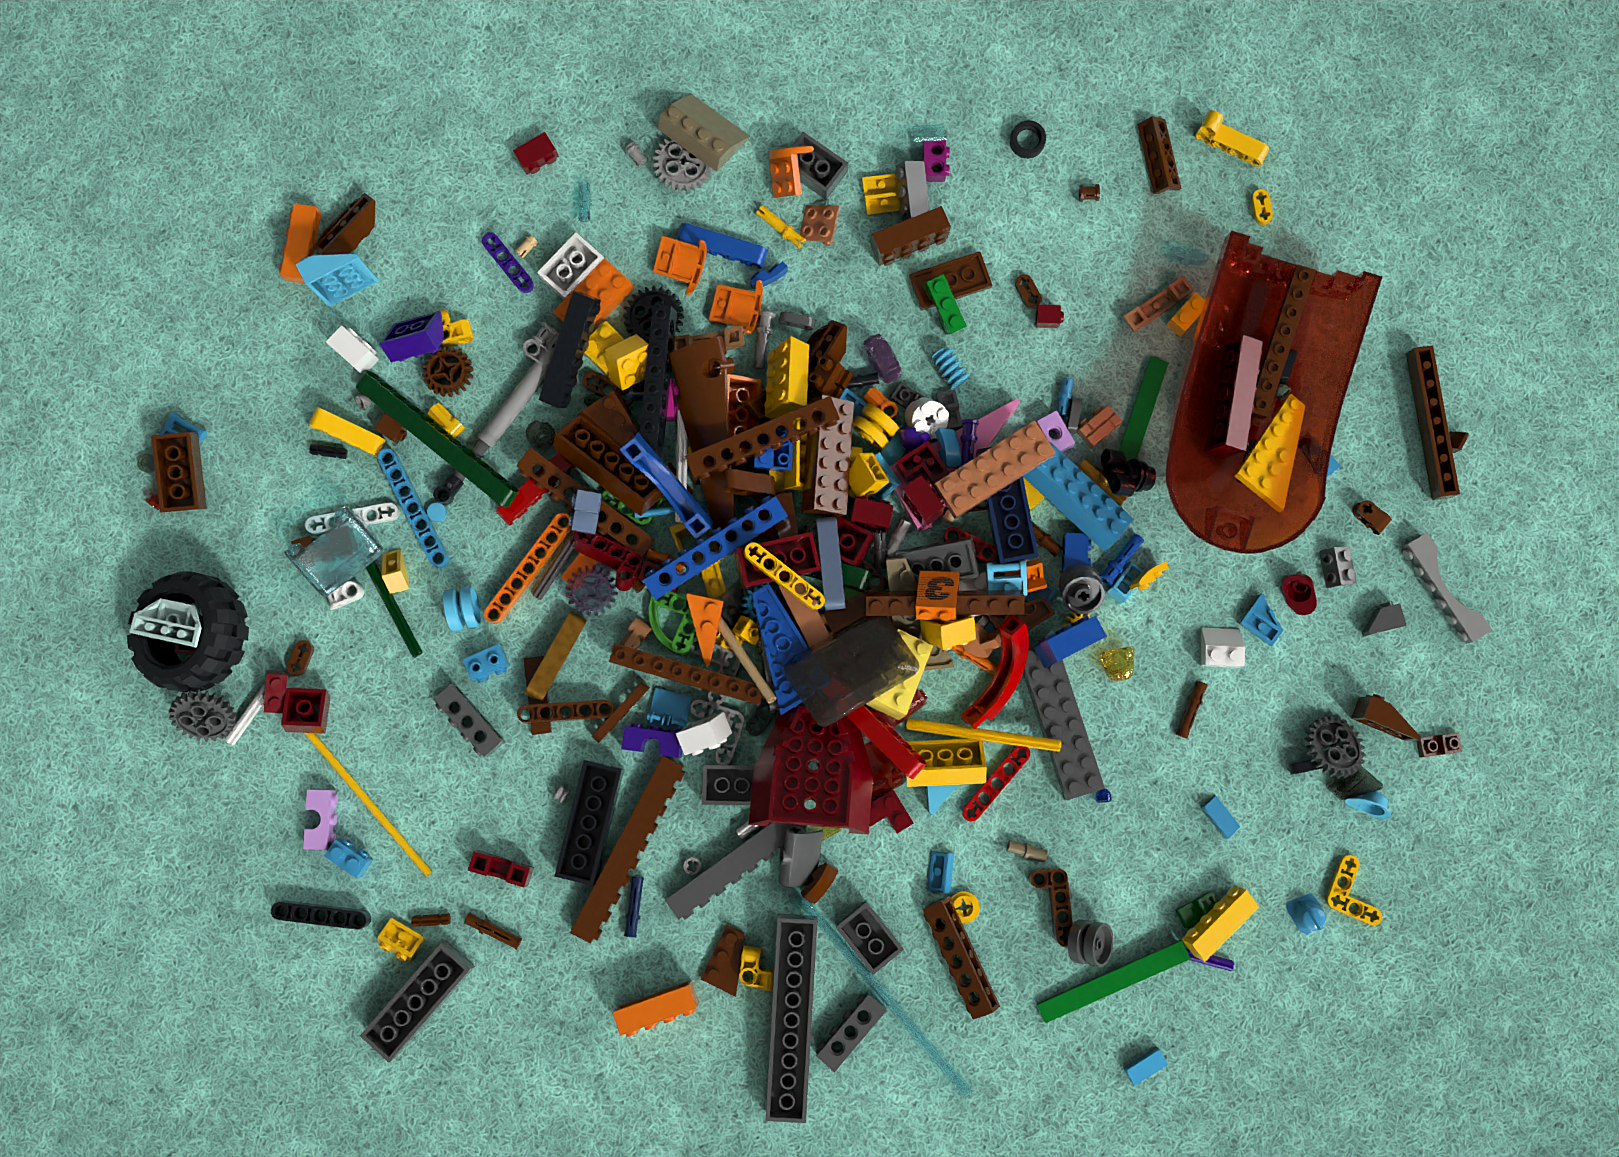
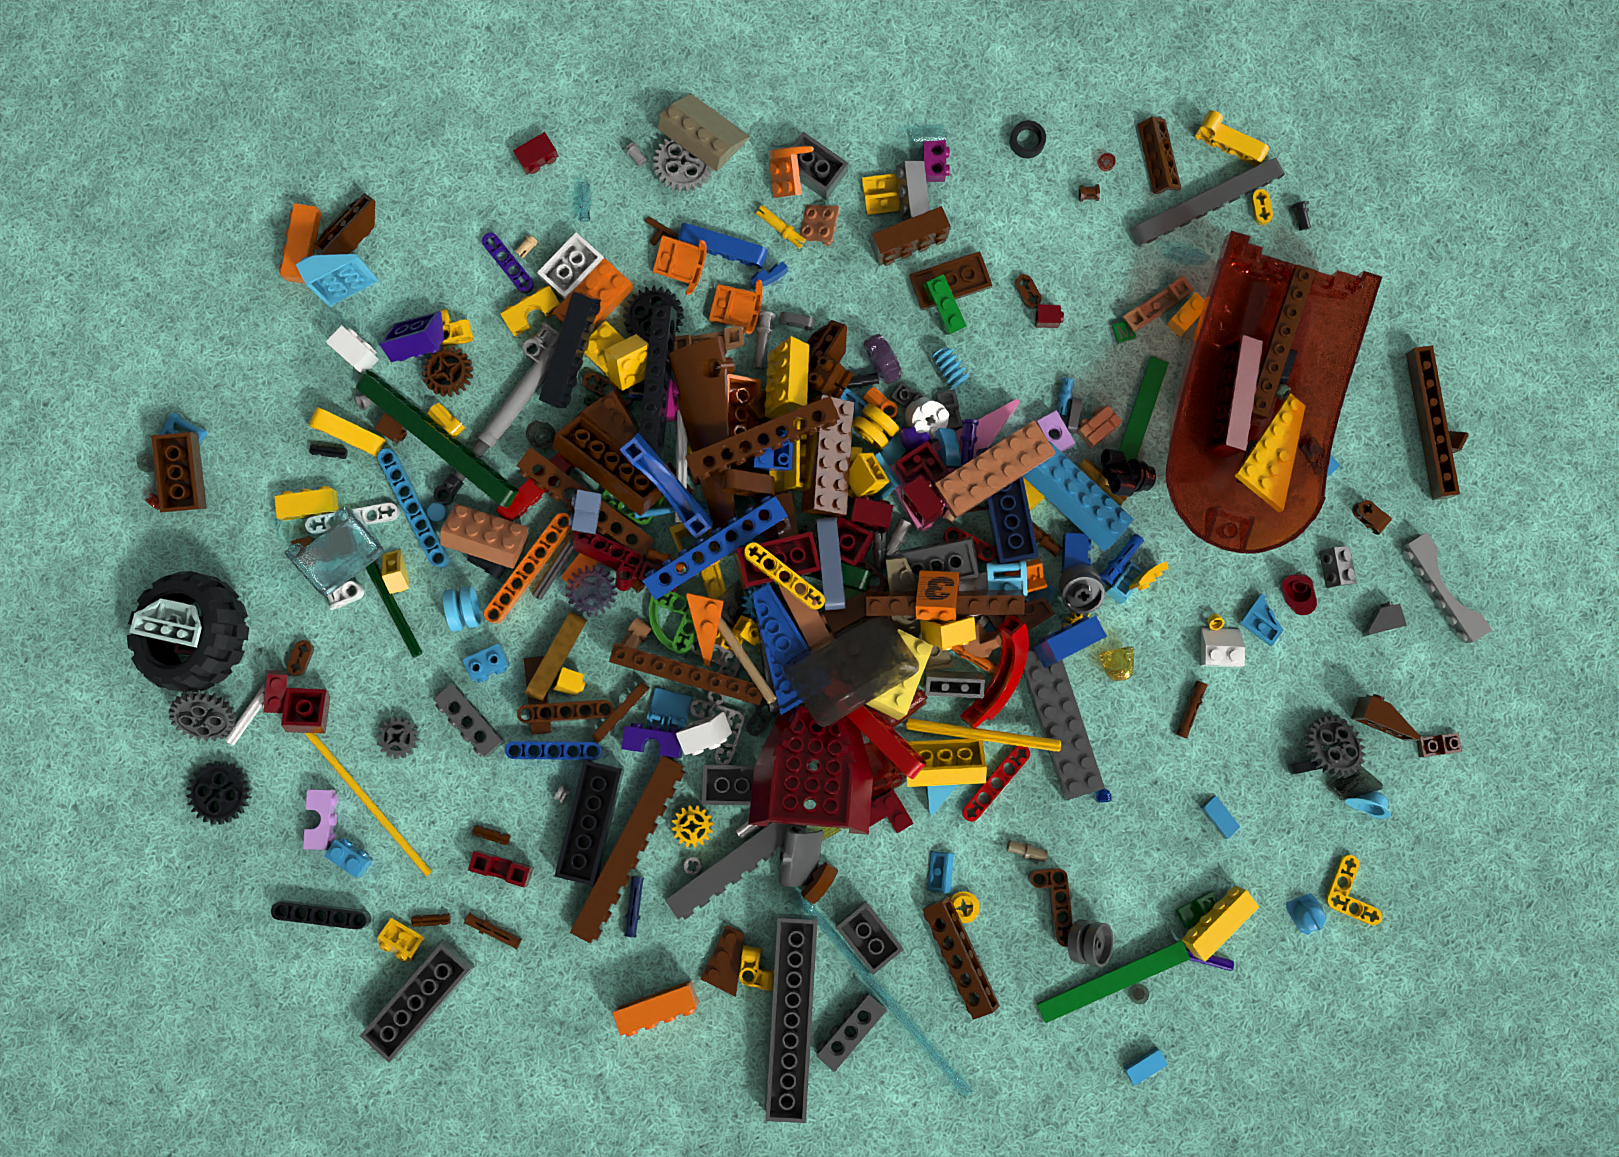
none -> black gear [186,761,252,825]
none -> yellow brick [274,486,339,521]
none -> dark grey gear [376,717,420,759]
none -> nougat brick [440,504,528,569]
none -> black piece [467,555,506,579]
none -> reddish brown axle [472,825,511,845]
none -> yellow arch [500,286,560,337]
none -> blue beam [505,741,603,760]
none -> yellow brick [553,667,586,697]
none -> reddish brown piece [645,216,678,246]
none -> yellow gear [671,805,714,848]
none -> dark grey brick [923,670,985,698]
none -> clear red bush [1098,153,1116,172]
none -> green tile [1112,321,1136,344]
none -> clear smoke tile [1128,983,1149,1004]
none -> dark grey beam [1131,158,1285,247]
none -> yellow hinge [1207,613,1224,630]
none -> black pin [1290,201,1311,231]

